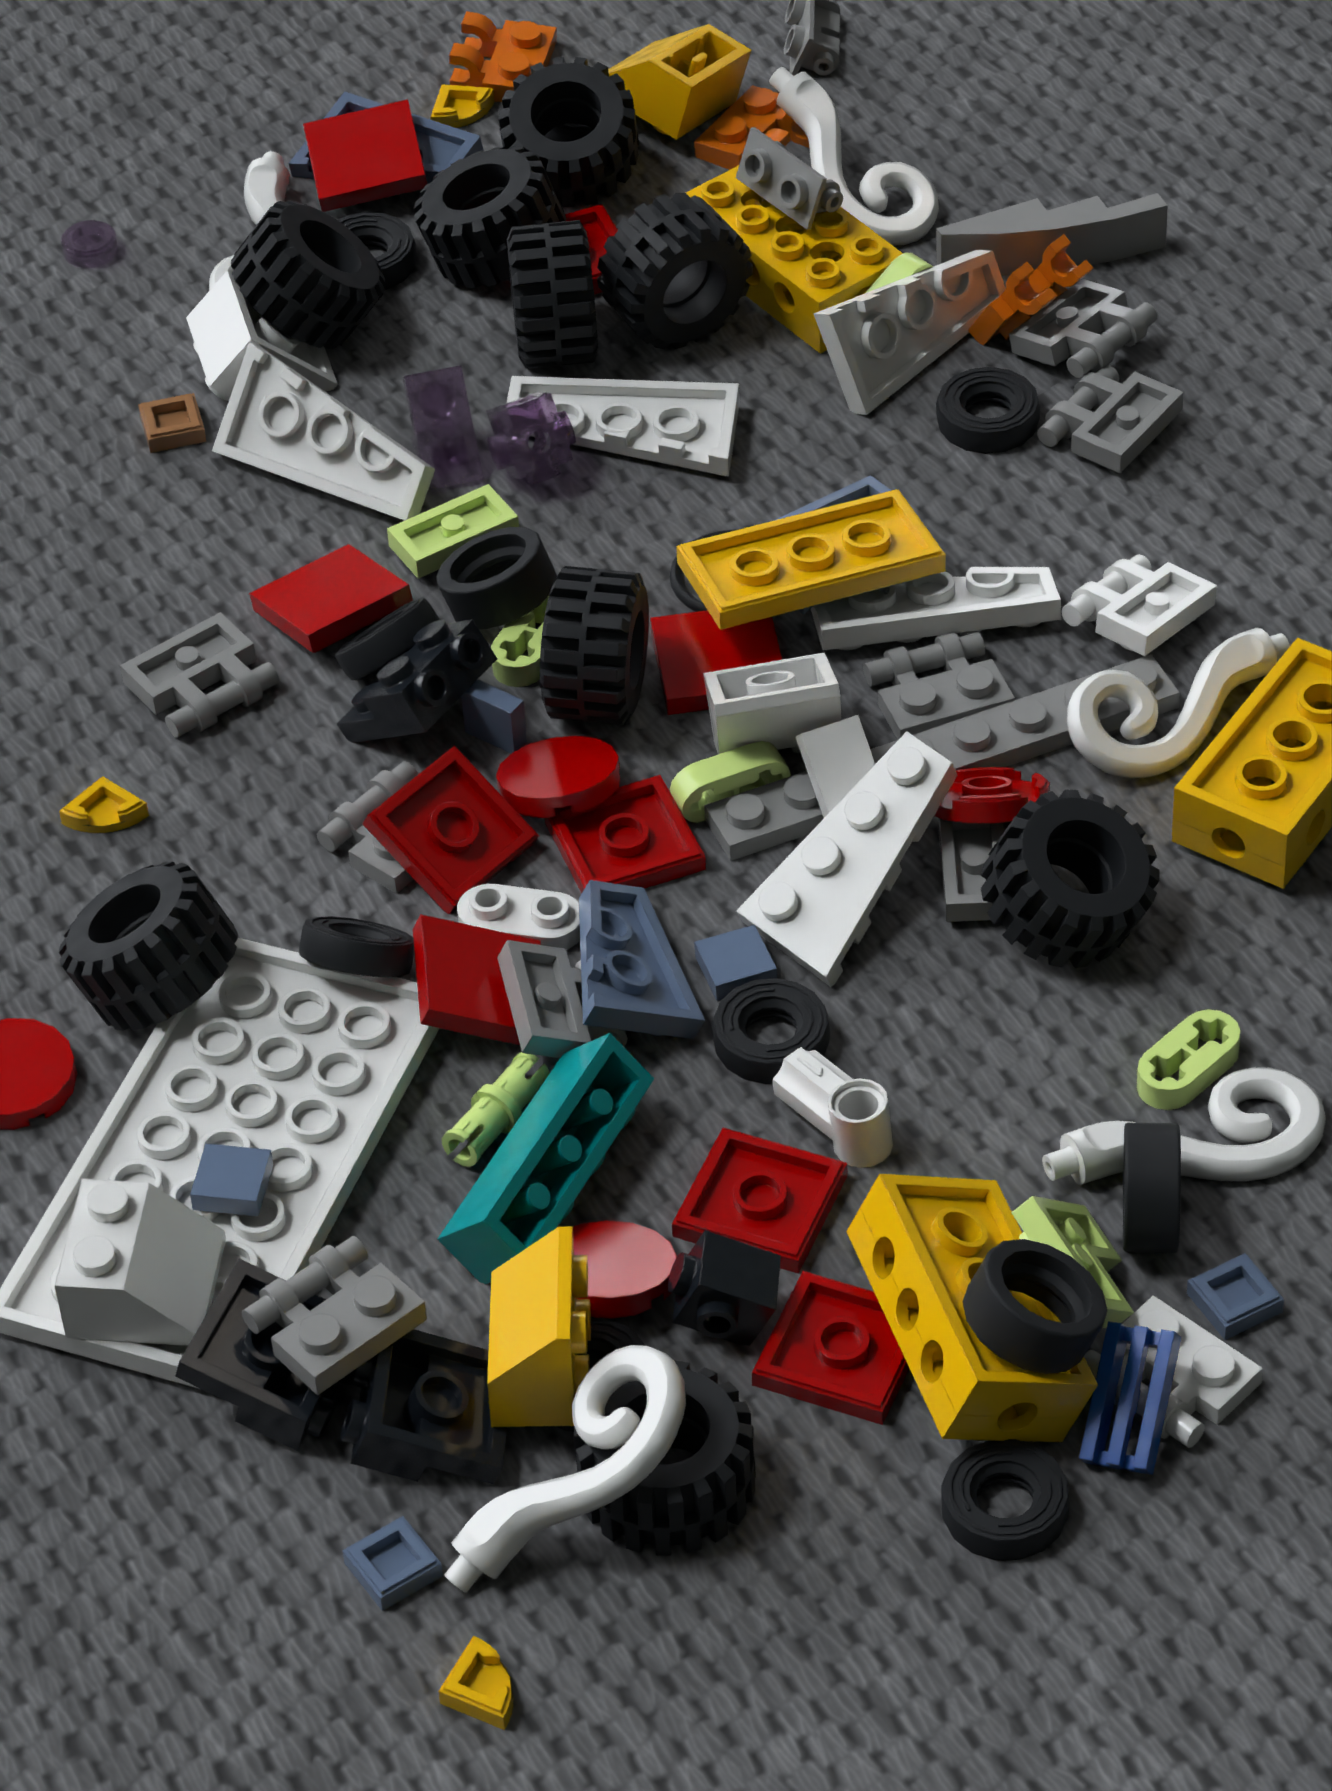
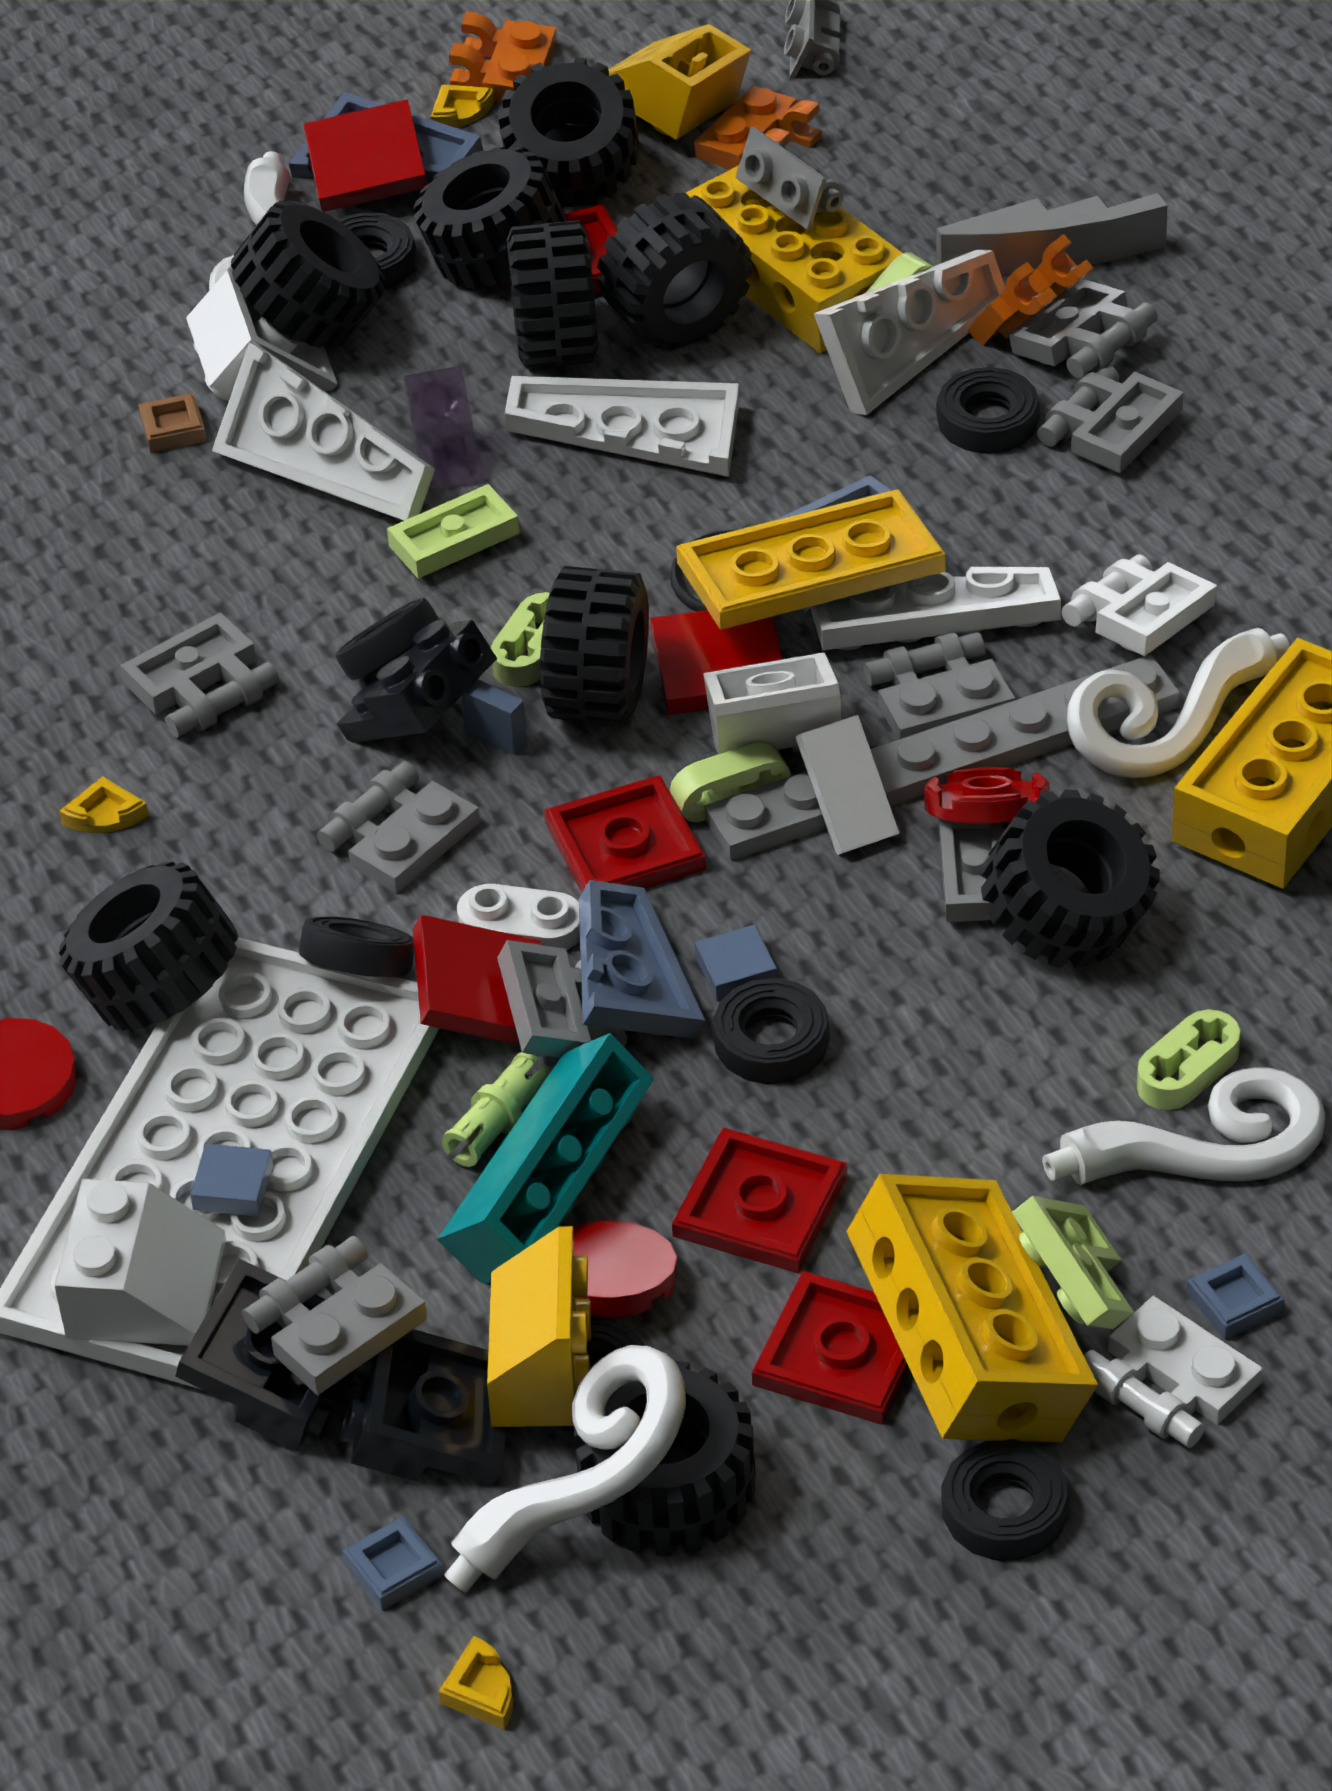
clear purple tile [61,220,118,268] -> none
red tile [249,544,413,653] -> none
red tile [362,745,539,914] -> none
black tyre [436,527,557,630] -> none
clear purple brick [486,391,576,485] -> none
red tile [496,736,621,818] -> none
black brick [668,1230,781,1346] -> none
white wing [736,731,958,987] -> none
white plant [769,67,939,246] -> none
white piece [773,1047,893,1168] -> none
black tyre [962,1239,1108,1374] -> none
blue tile [1079,1321,1182,1475] -> none
black tyre [1123,1123,1181,1253] -> none

